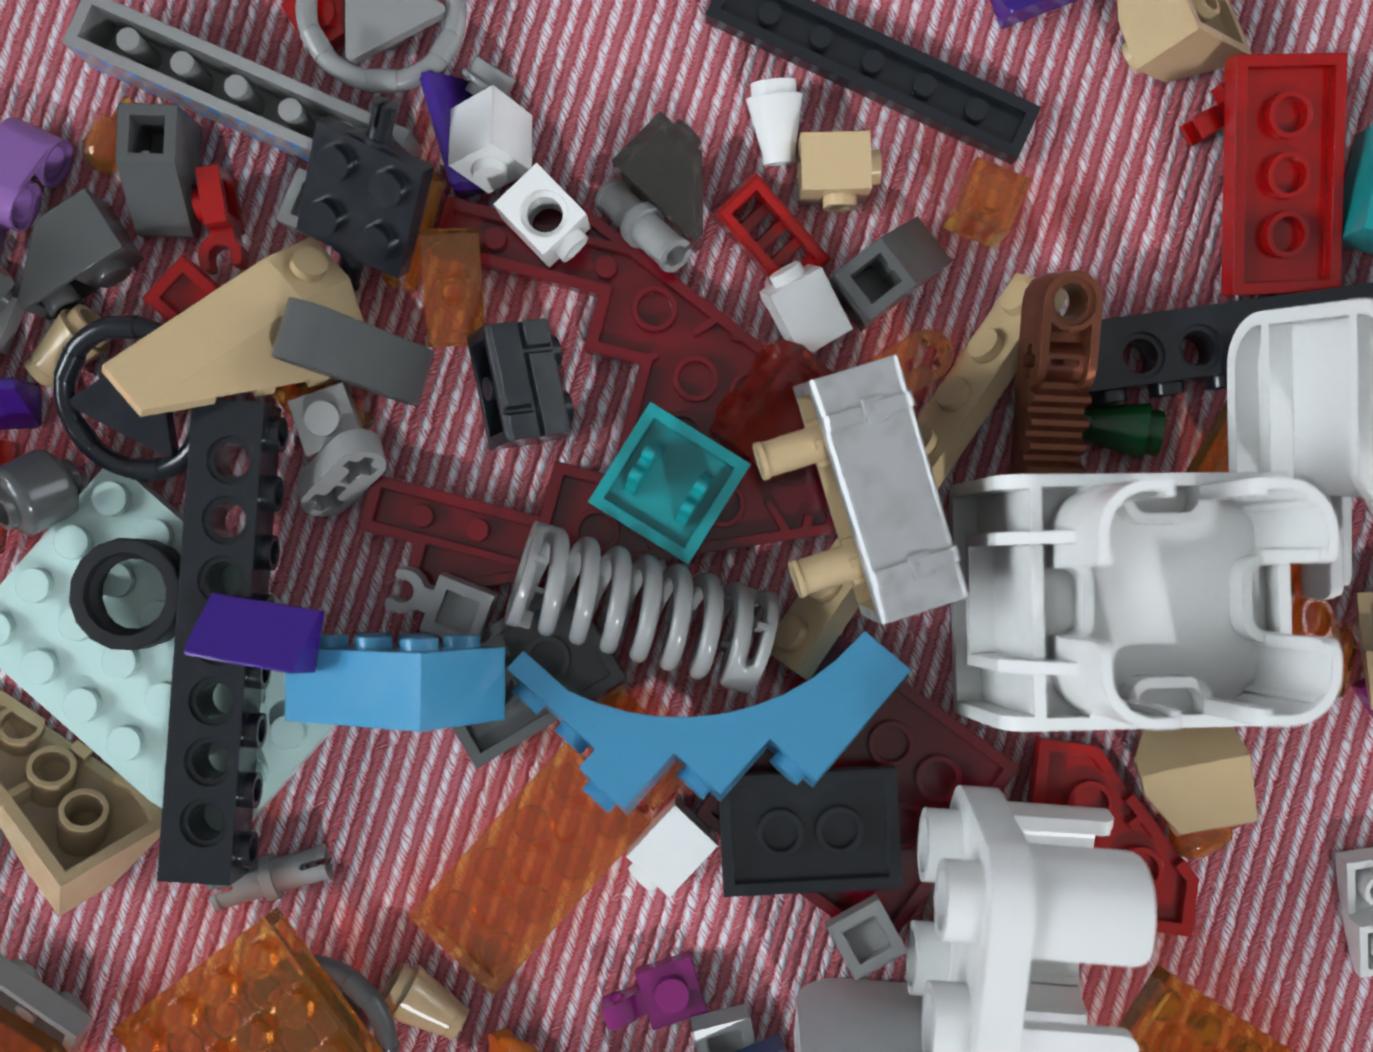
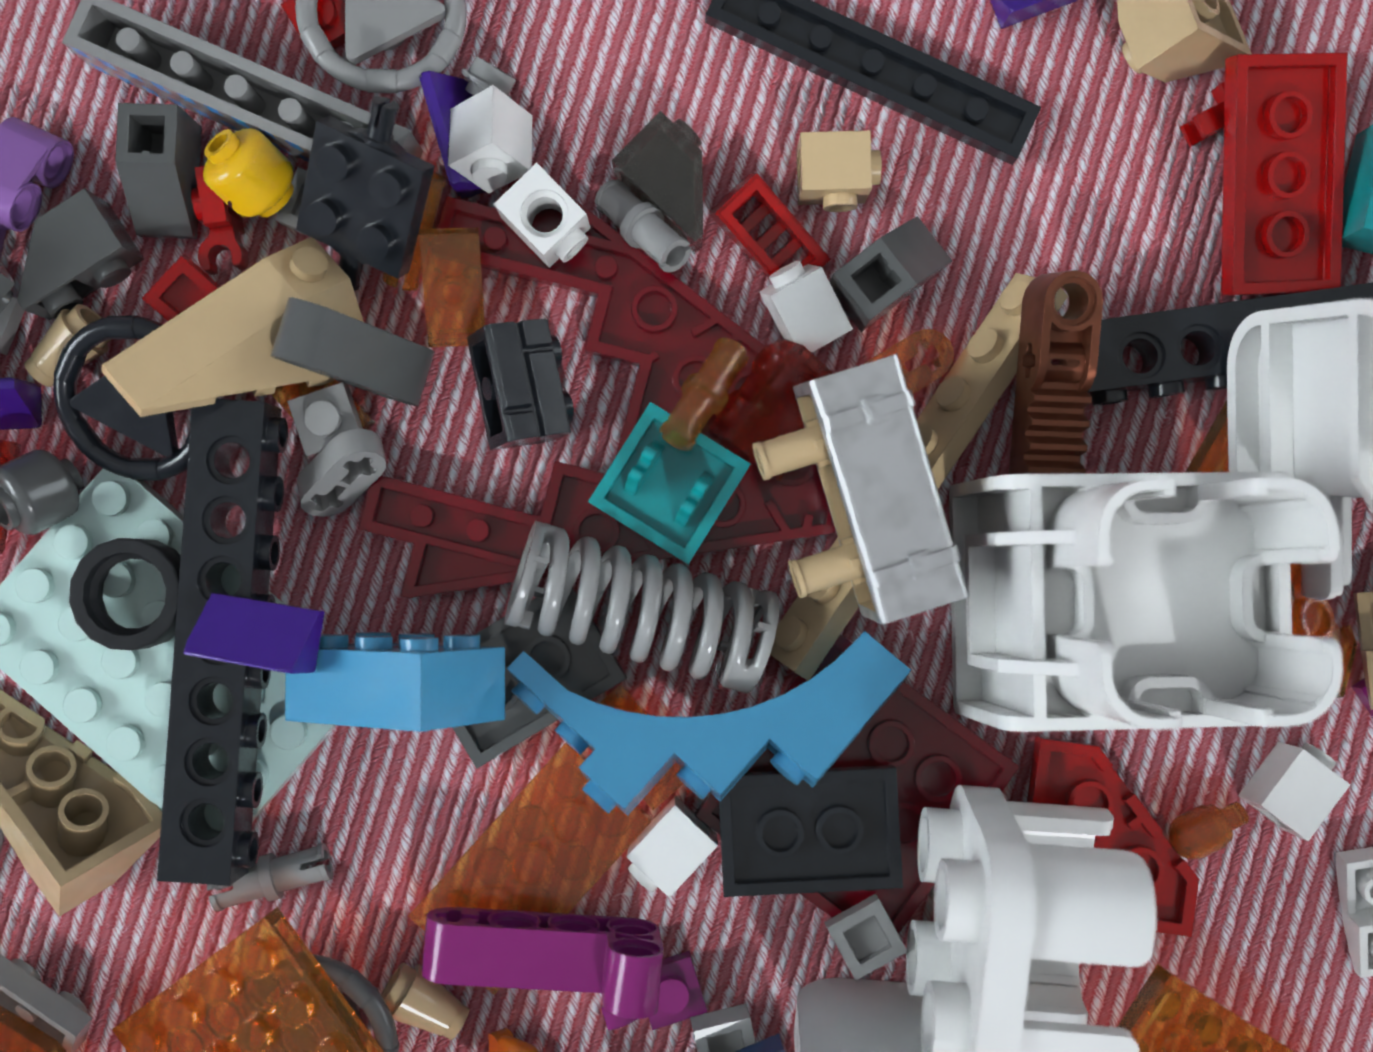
clear orange cylinder [82,95,137,174] -> none
light grey plate [384,566,498,641] -> none
white cone [746,78,803,166] -> none
clear orange brick [942,157,1031,249] -> none
dark green cone [1082,403,1166,460] -> none
tan slope [1134,727,1258,836] -> none
none -> yellow head [203,128,294,217]
none -> magenta beam [422,907,664,1019]
none -> clear orange pin [659,338,749,451]
none -> white brick [1238,741,1351,841]

